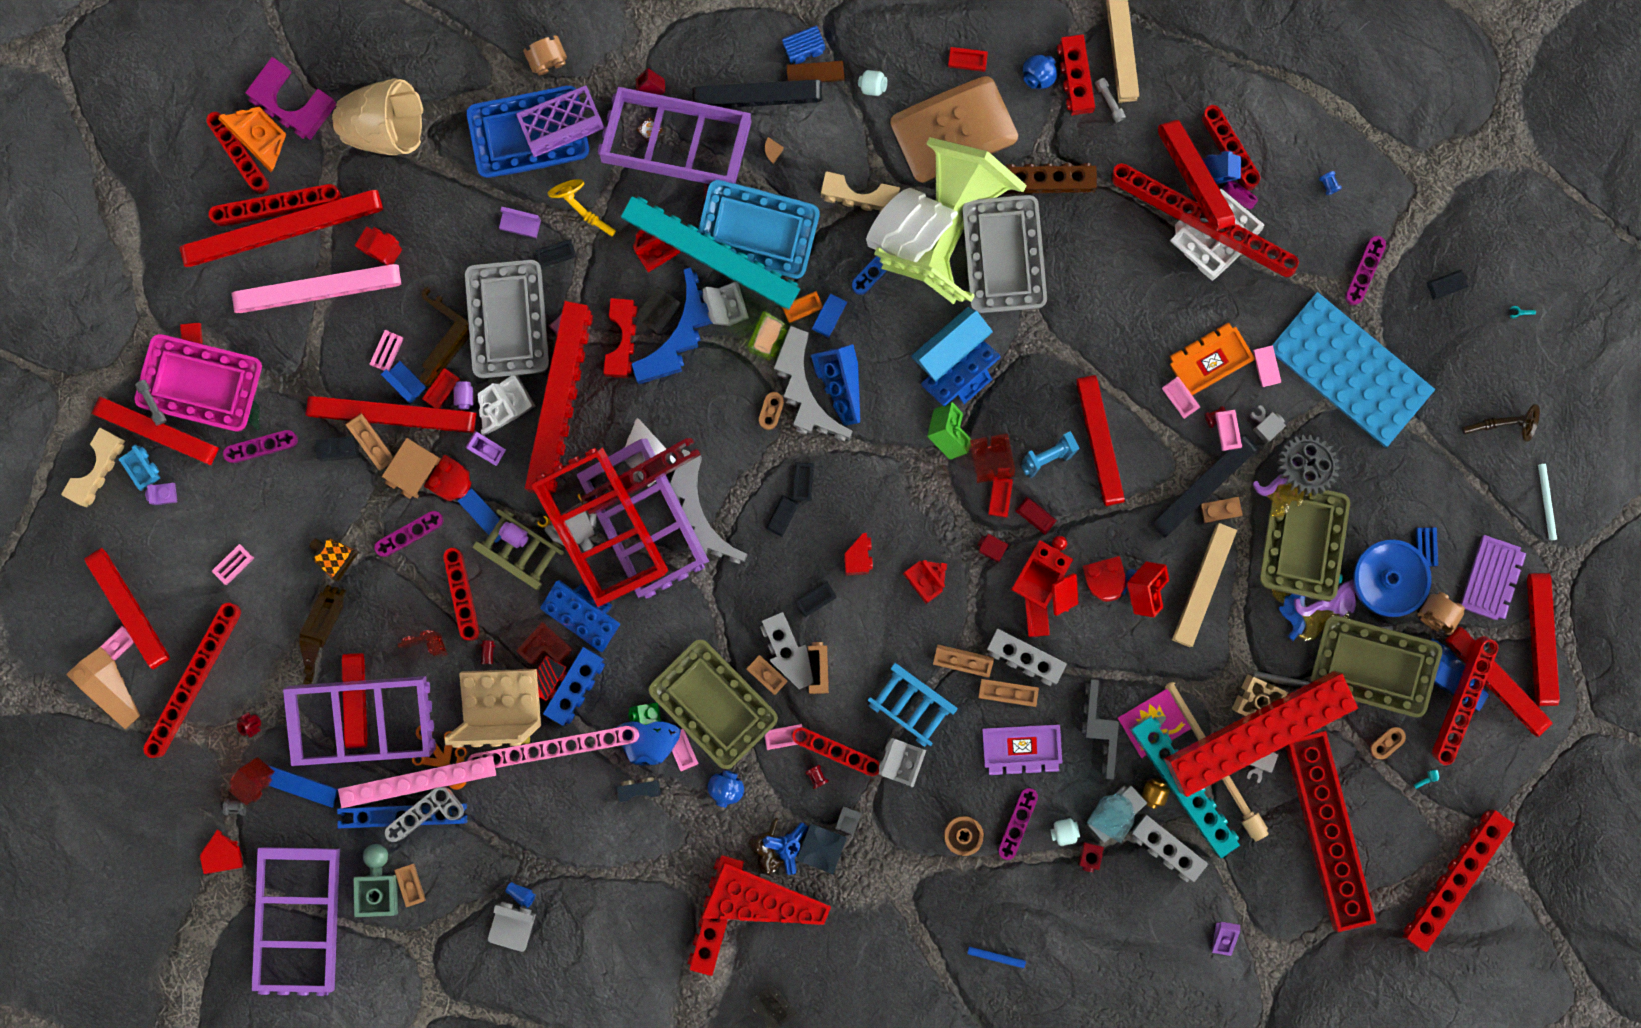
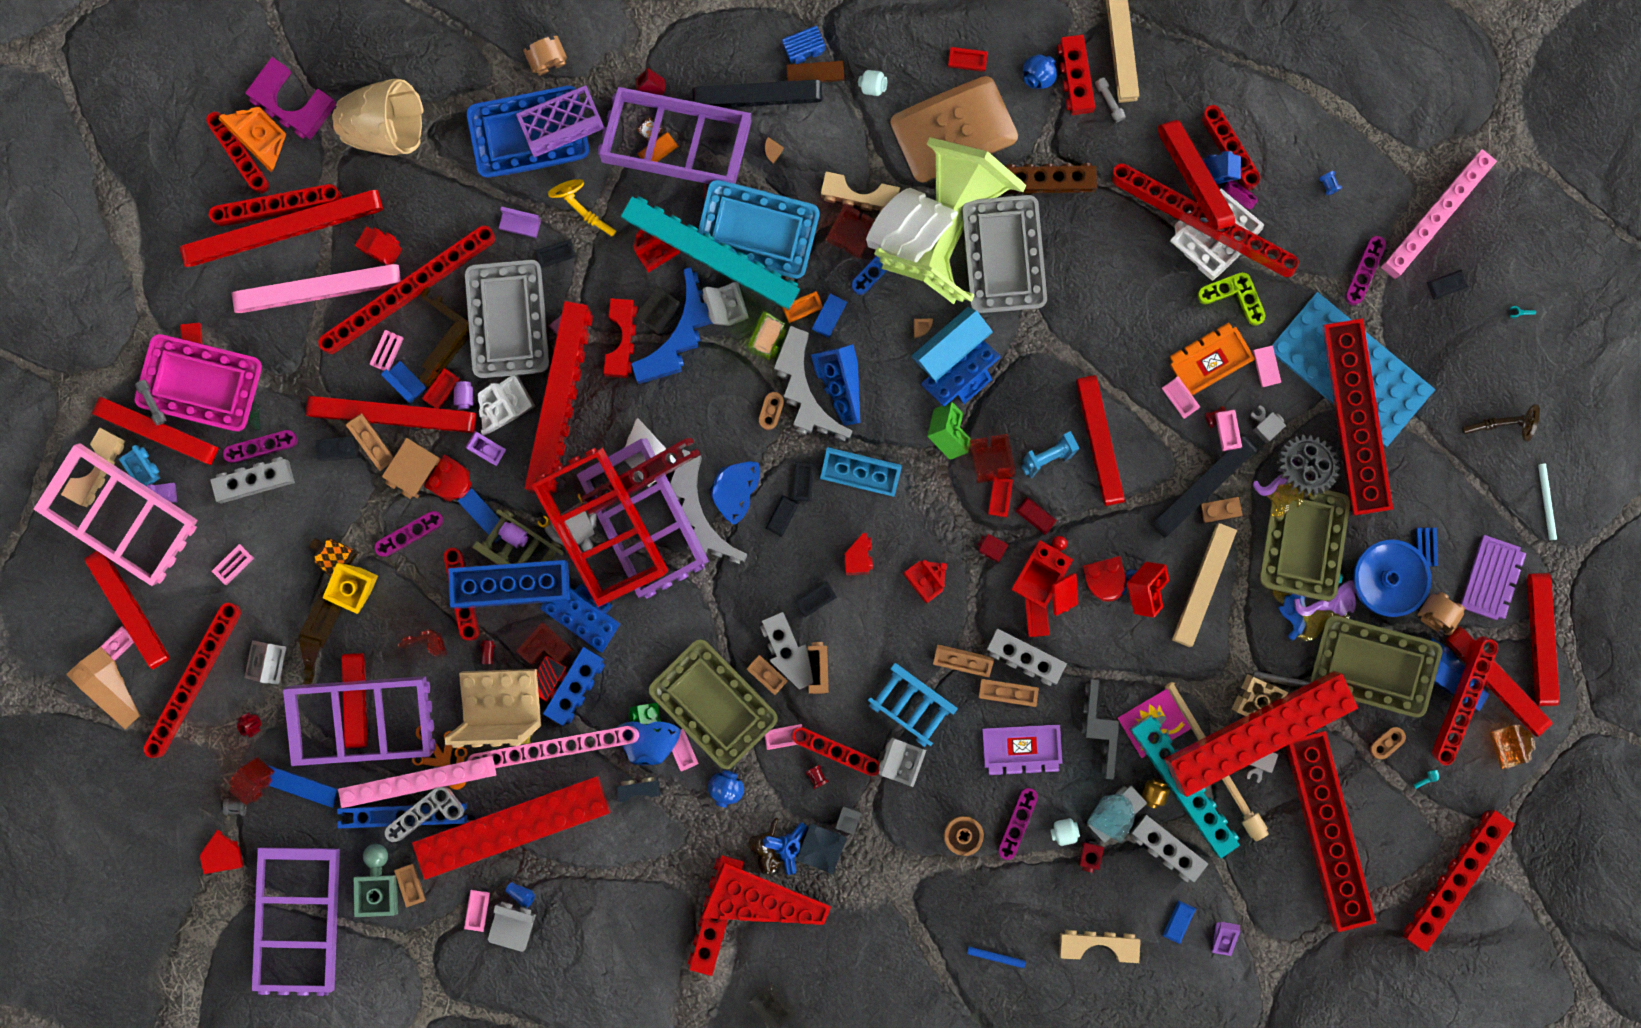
none -> bright pink window [34,443,198,586]
none -> light grey brick [210,457,295,503]
none -> light grey bracket [244,640,286,685]
none -> red beam [318,226,495,354]
none -> yellow slope [323,563,378,614]
none -> red brick [412,776,612,880]
none -> blue brick [448,560,570,609]
none -> bright pink tile [464,890,490,932]
none -> orange tile [637,132,679,162]
none -> blue piece [710,461,760,525]
none -> dark azure slope [820,447,902,497]
none -> clear red piece [827,204,875,259]
none -> medium nougat tile [914,318,933,339]
none -> tan arch [1059,930,1140,963]
none -> blue tile [1162,900,1196,944]
none -> lime beam [1197,272,1265,326]
none -> red brick [1322,318,1393,516]
none -> bright pink brick [1381,149,1497,279]
none -> clear orange slope [1489,725,1535,770]

